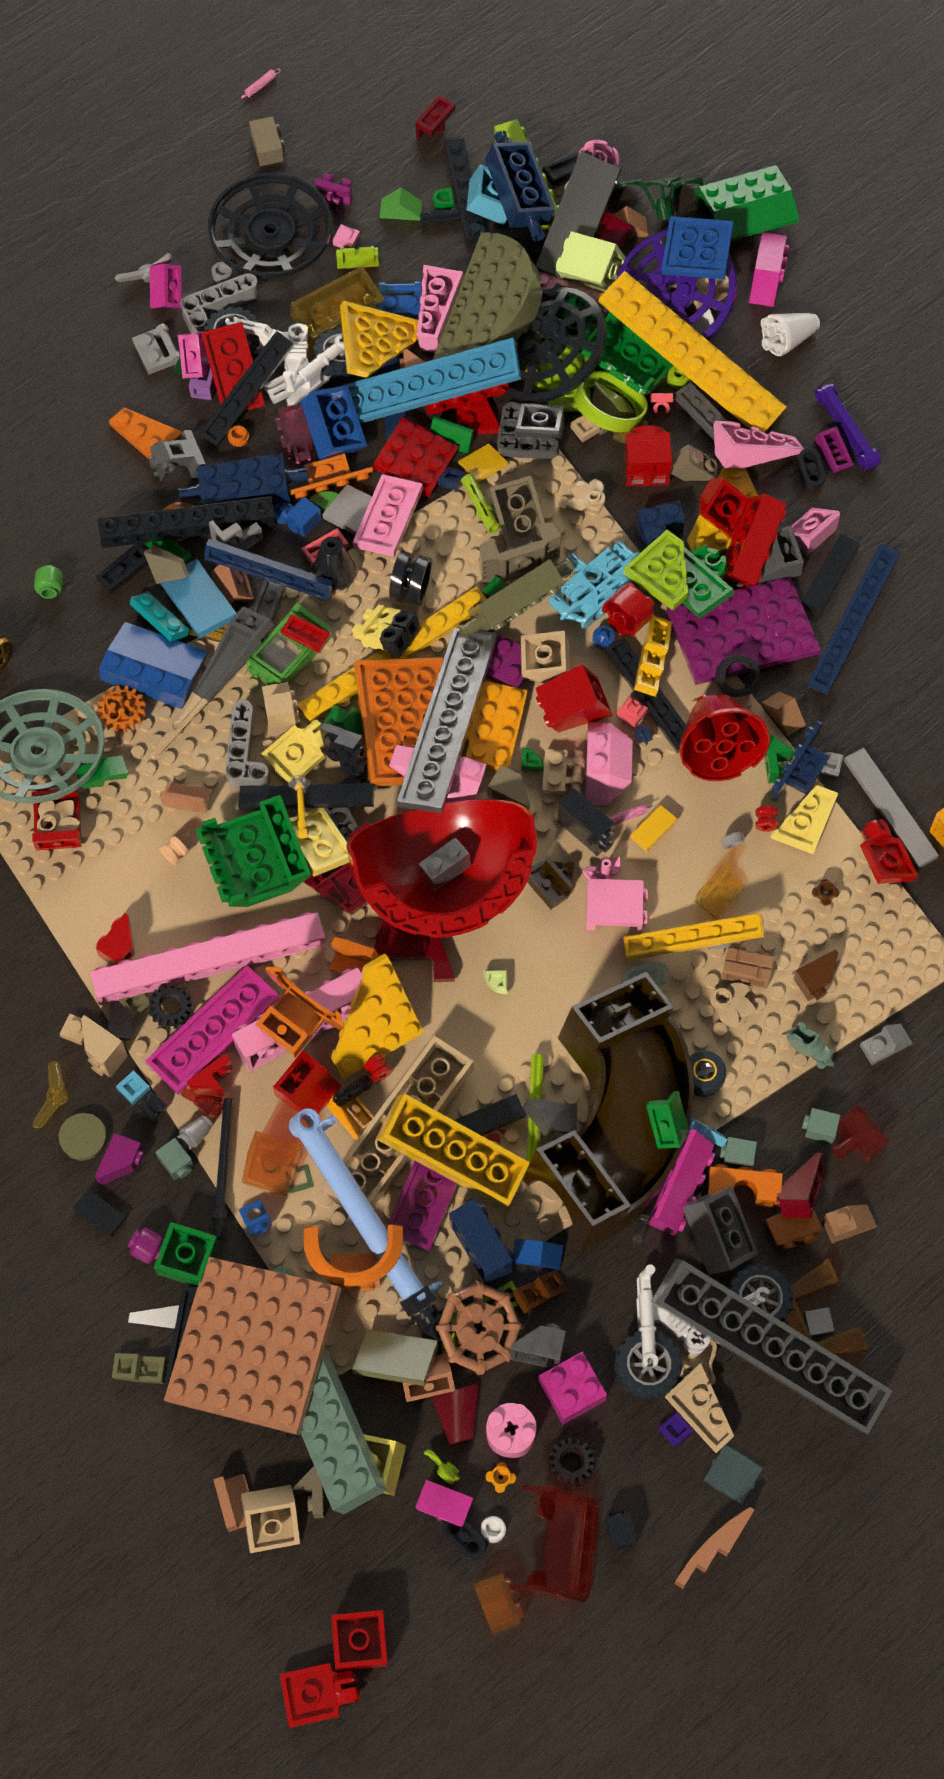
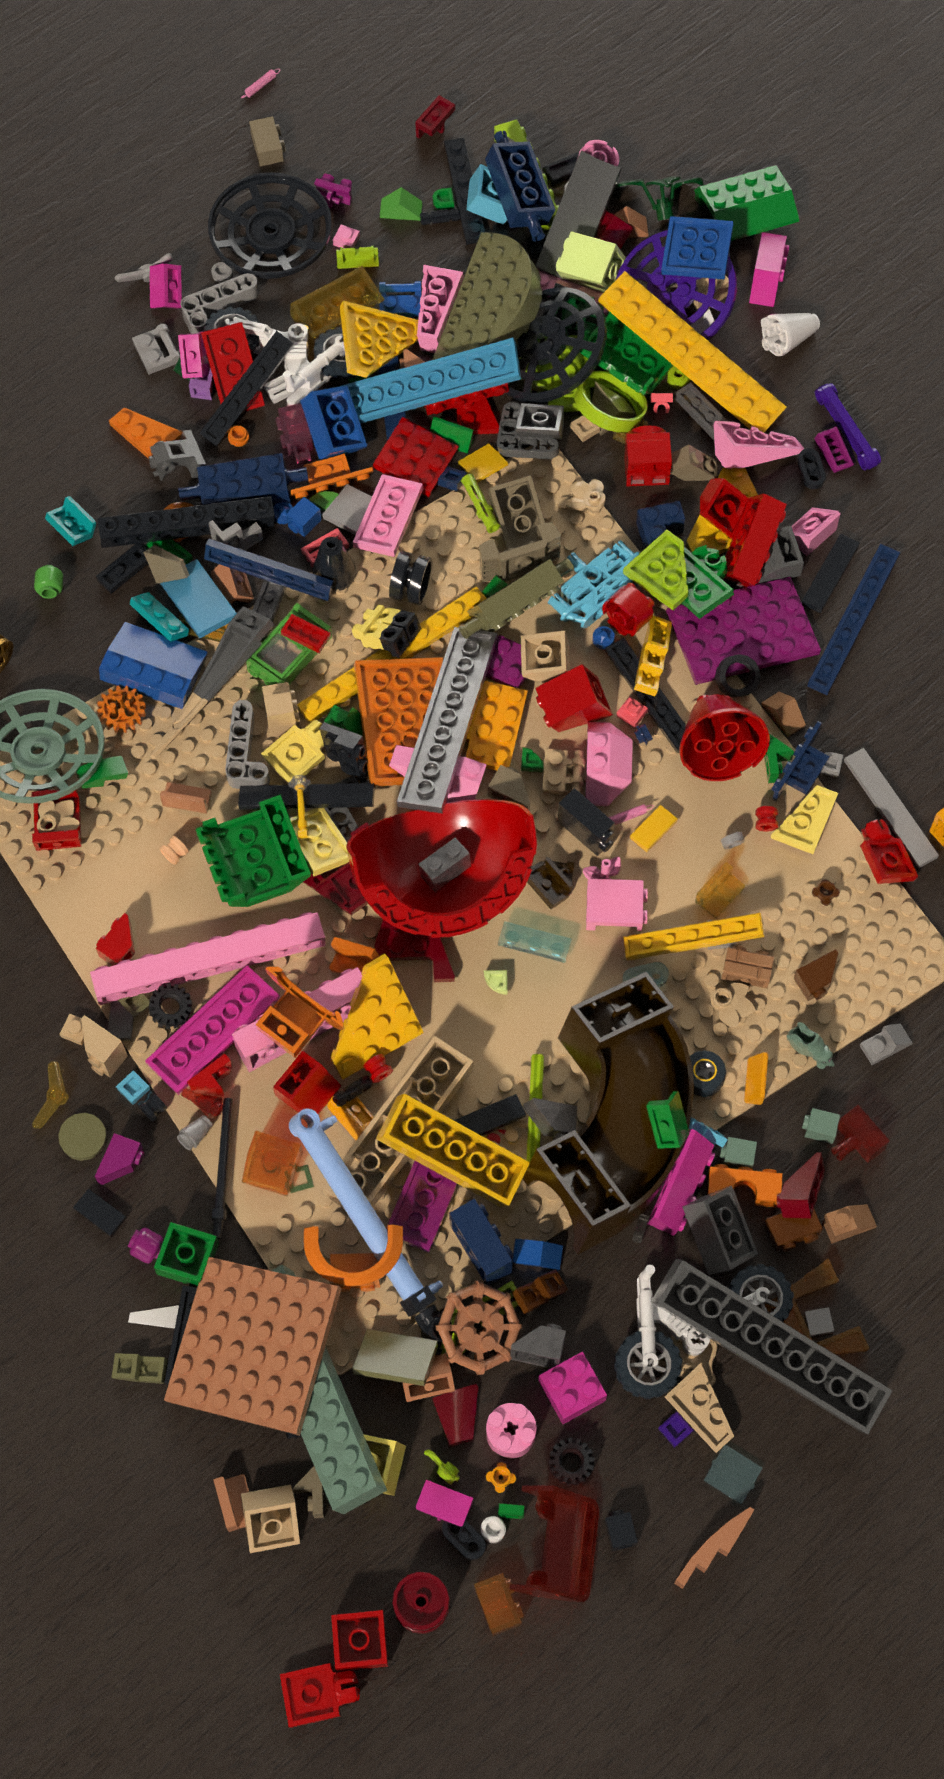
sand green brick [155,1138,194,1180] -> none
blue bracket [239,1200,272,1236] -> none
none -> teal bracket [45,496,96,546]
none -> dark red wheel [393,1572,450,1634]
none -> clear light blue plate [498,921,572,963]
none -> green tile [498,1503,524,1519]
none -> light orange slope [744,1052,768,1105]

